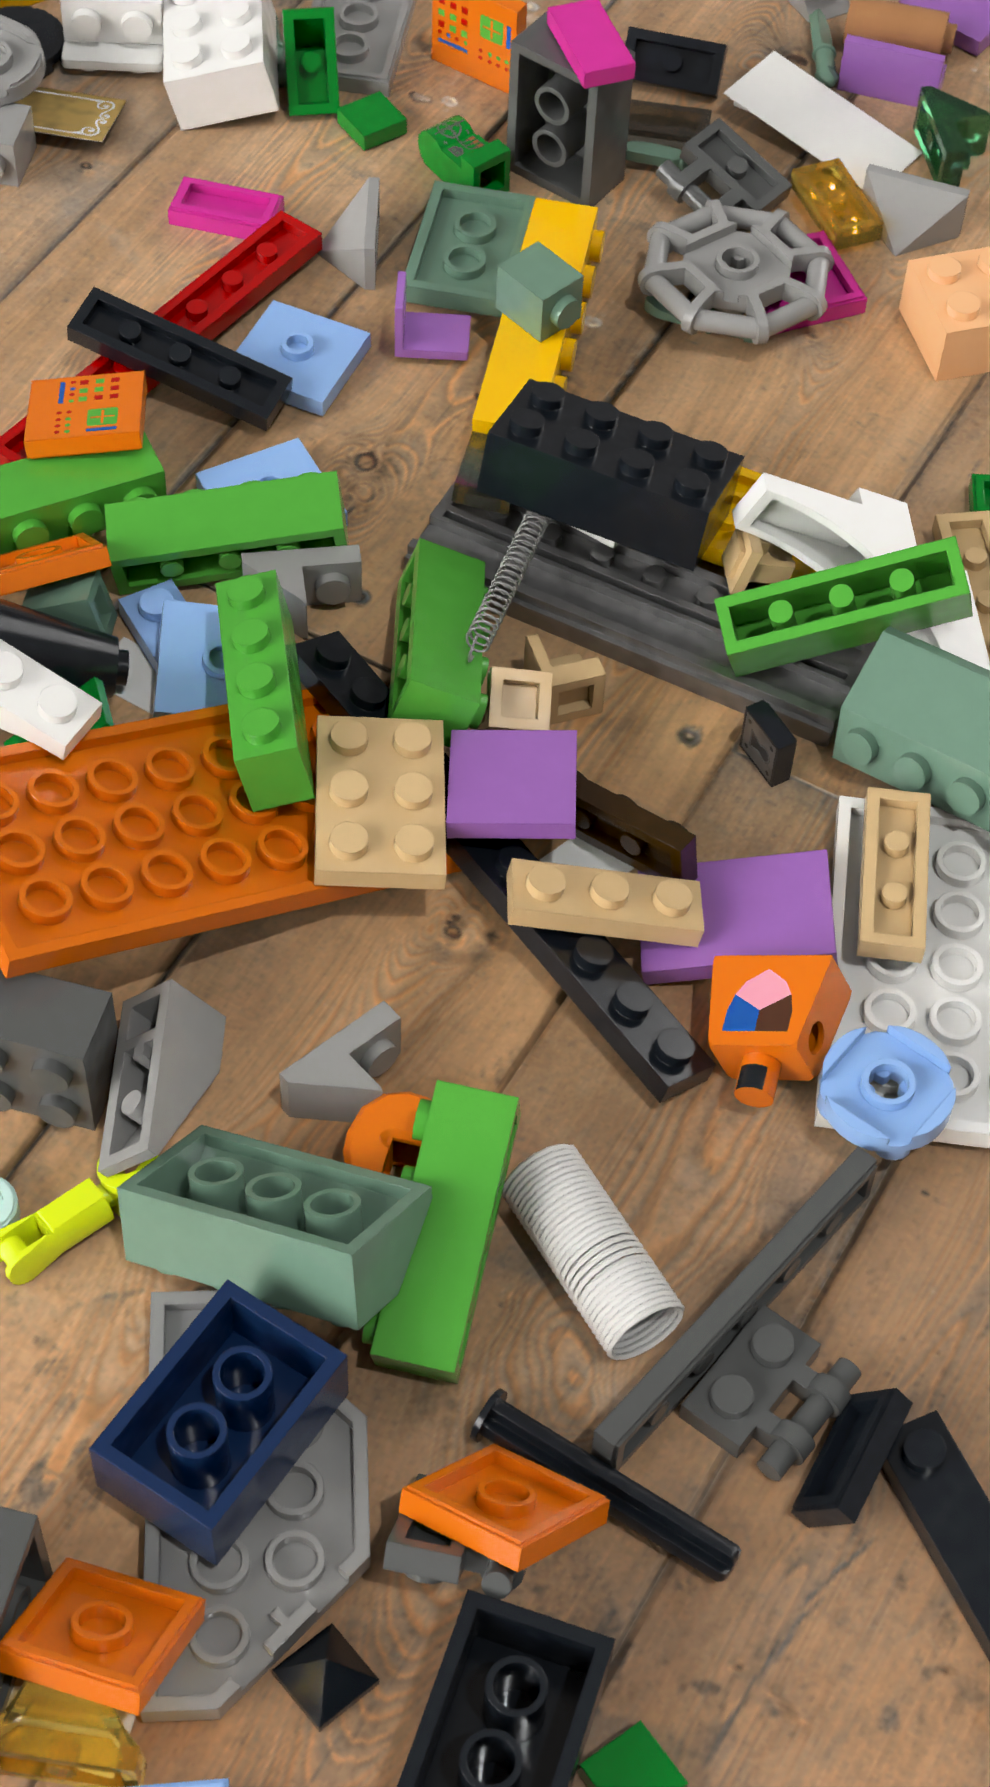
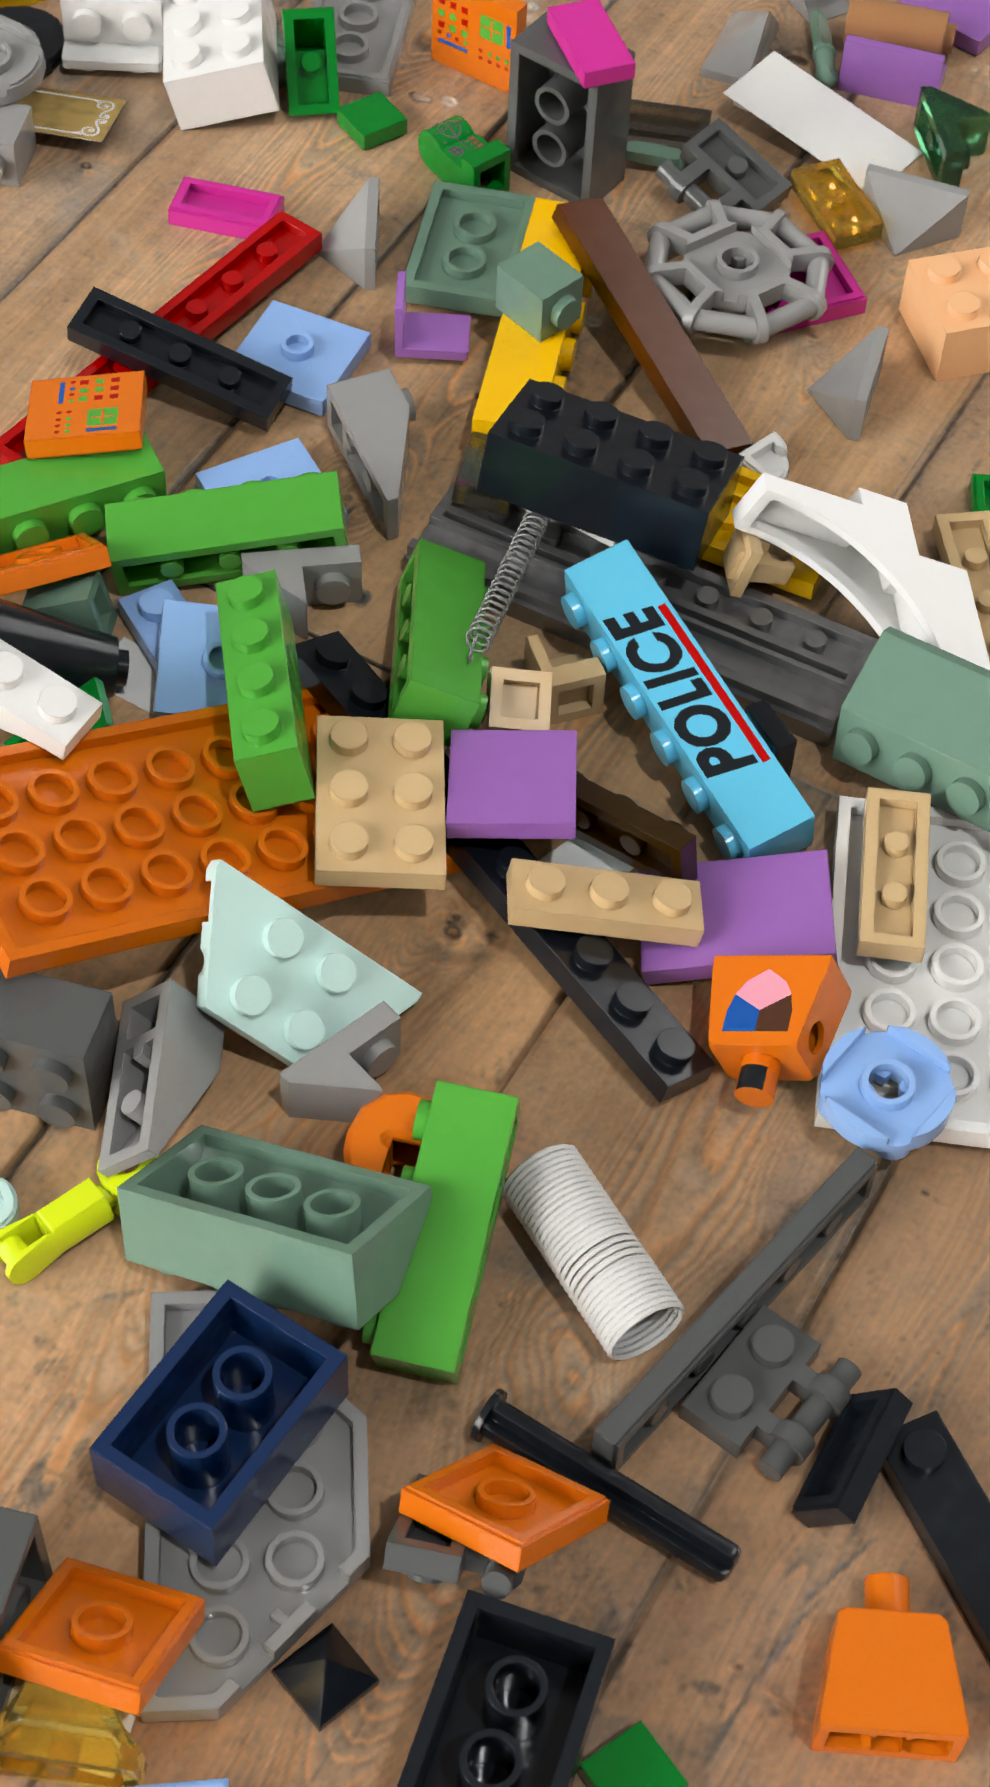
black plate [625,26,728,98] -> none
bright green brick [714,536,973,677] -> none
none -> light aqua wing [196,859,422,1066]
none -> light grey slope [326,368,416,541]
none -> reddish brown tile [551,197,754,454]
none -> medium azure brick [560,539,815,860]
none -> light grey slope [700,11,779,85]
none -> white tile [739,431,789,480]
none -> light grey slope [807,326,889,442]
none -> orange torso [811,1572,969,1762]

